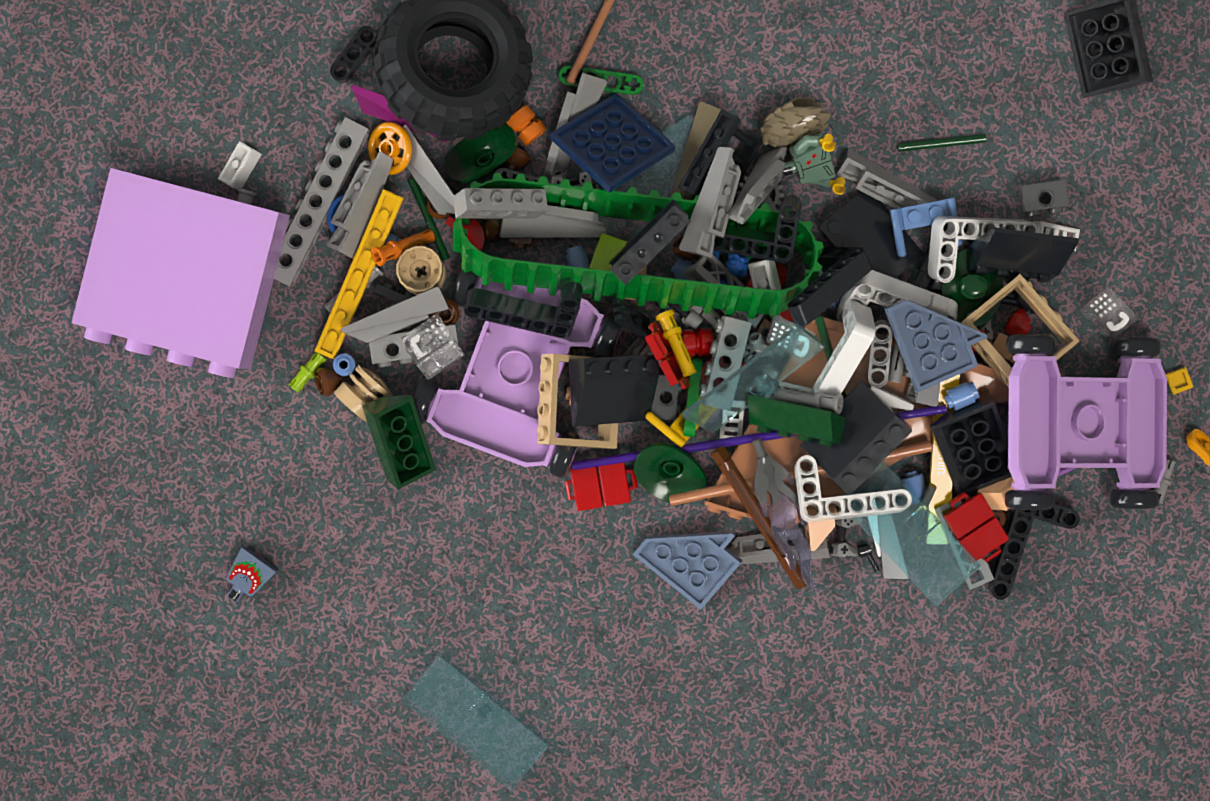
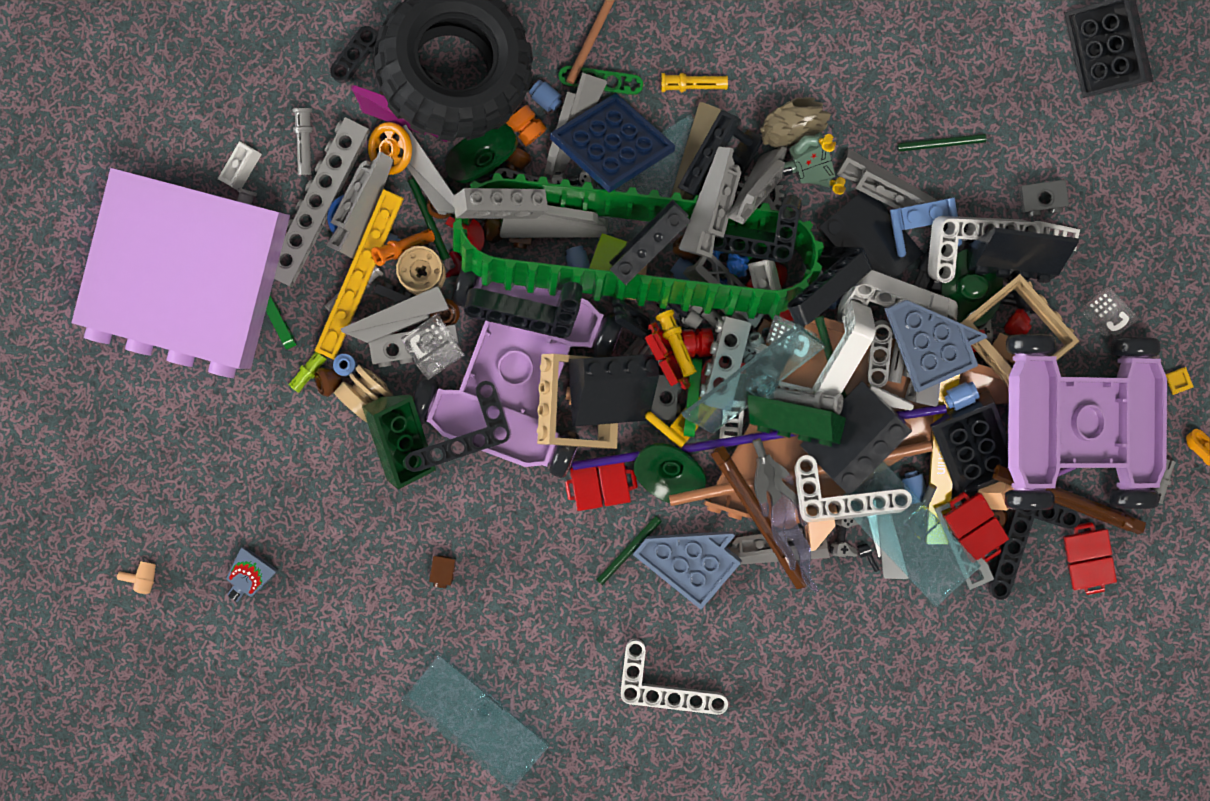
none -> light nougat piece [117,562,156,594]
none -> green beam [266,292,297,350]
none -> light grey pin [293,108,313,175]
none -> black beam [405,381,511,472]
none -> reddish brown brick [429,555,457,588]
none -> dark red animal [446,251,462,278]
none -> medium blue brick [529,80,562,112]
none -> dark green piece [596,516,662,586]
none -> white beam [621,639,728,714]
none -> yellow pin [661,73,728,93]
none -> reddish brown piece [993,464,1146,535]
none -> red piece [1063,522,1117,595]

